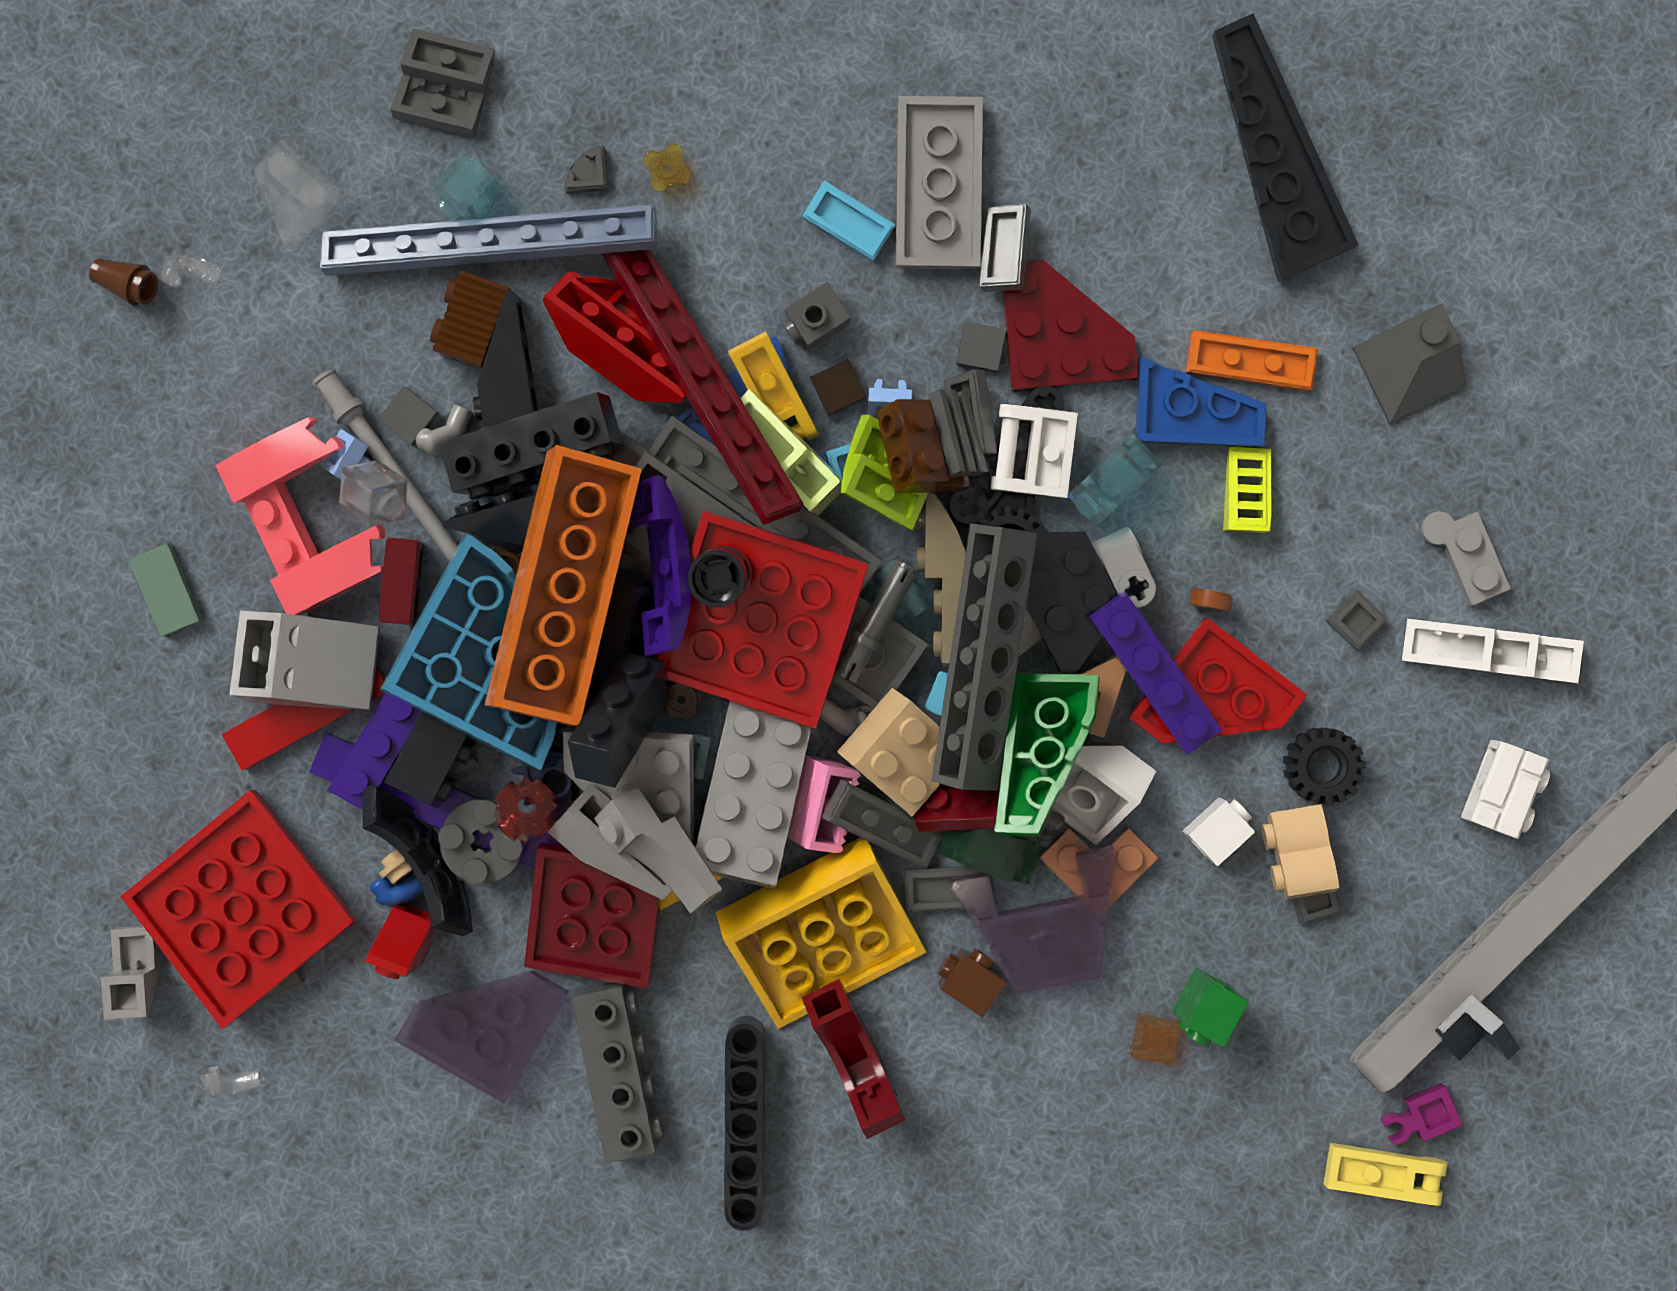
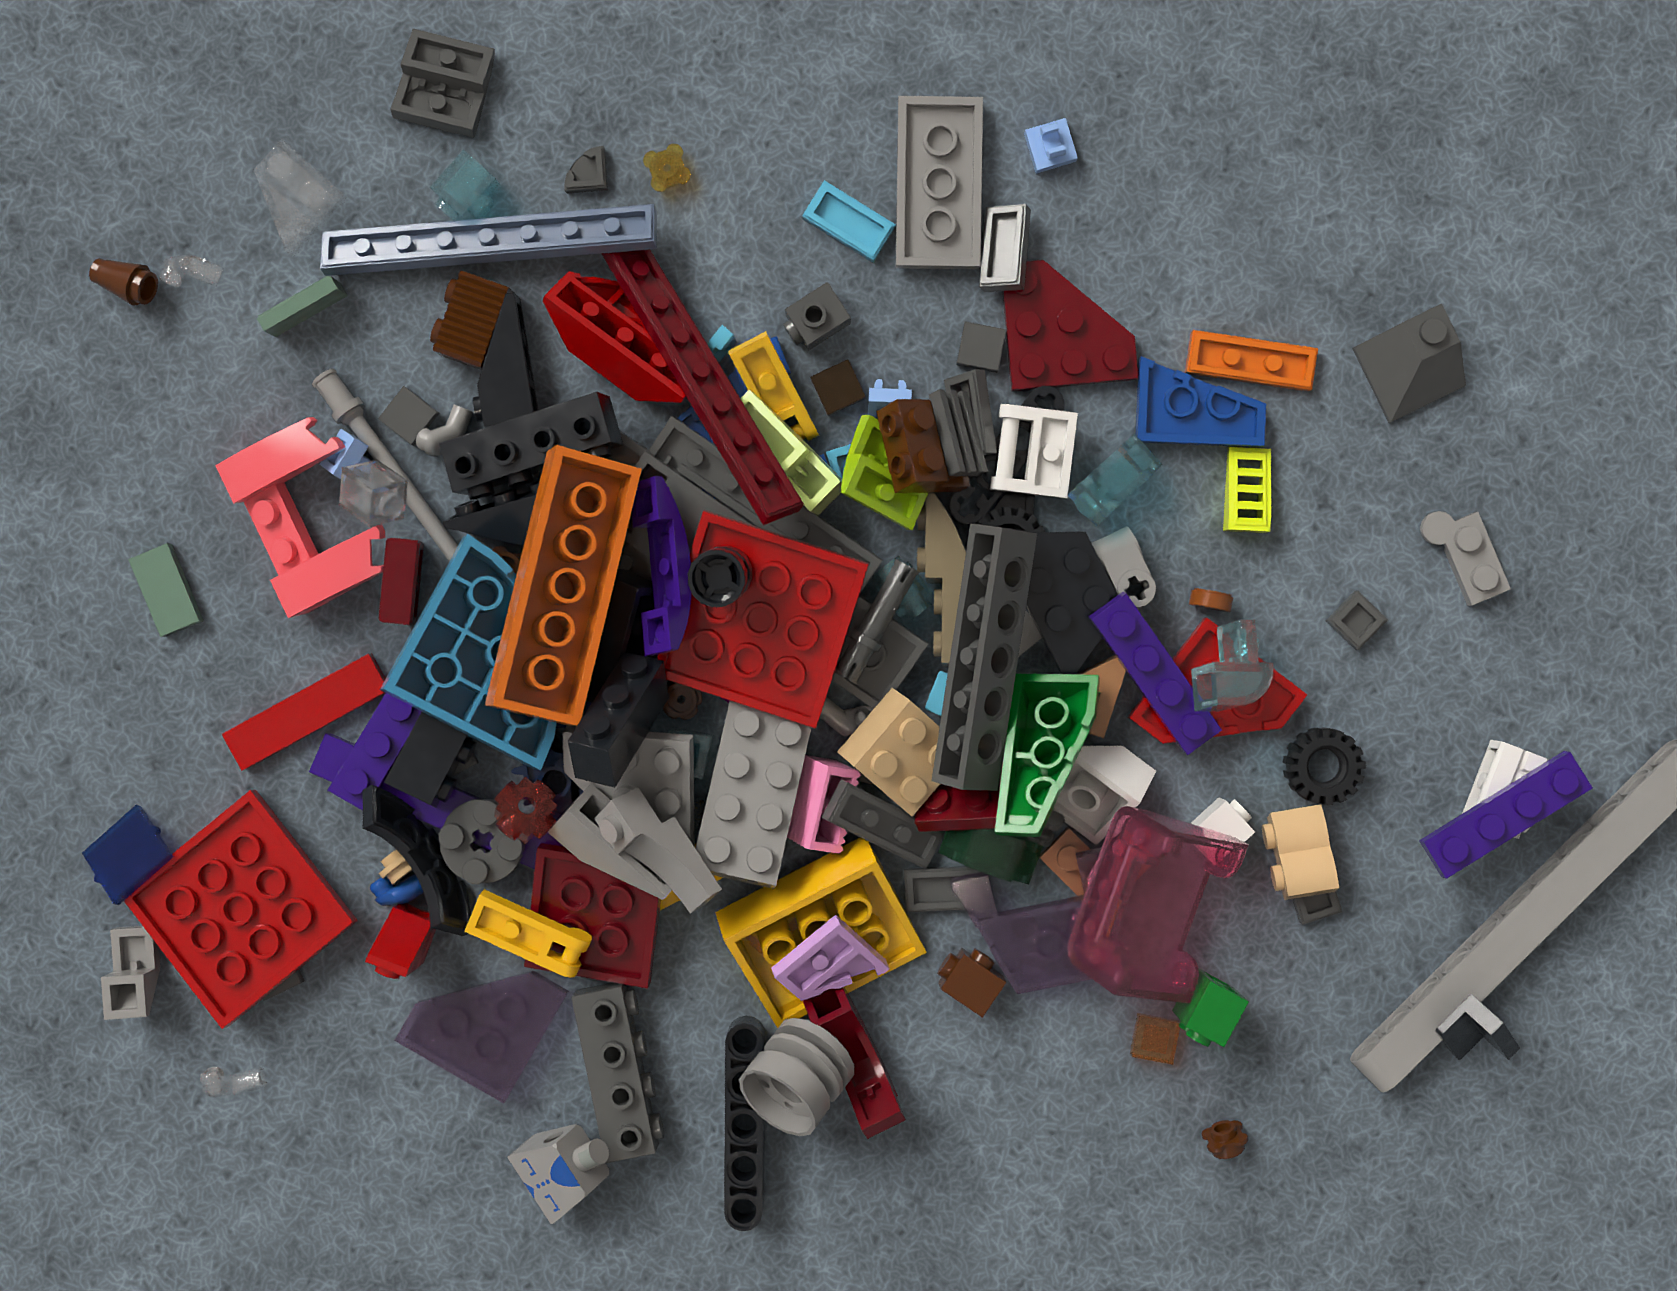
light grey slope [229,611,381,710] -> none
black wing [1212,13,1359,282] -> none
light yellow plate [1323,1143,1448,1206] -> none
magenta plate [1380,1083,1462,1145] -> none
white slope [1402,619,1584,683] -> none
none -> clear blue piece [82,805,174,905]
none -> sand green tile [257,276,348,337]
none -> yellow plate [464,889,592,978]
none -> light grey torso [507,1124,609,1224]
none -> medium azure tile [707,325,736,363]
none -> light grey wheel [739,1018,854,1136]
none -> lavender wing [771,915,890,1001]
none -> light blue tile [1024,118,1078,174]
none -> clear pink windscreen [1068,806,1249,1003]
none -> clear light blue brick [1191,620,1274,711]
none -> reddish brown plate [1202,1120,1249,1159]
none -> dark purple plate [1419,751,1593,879]

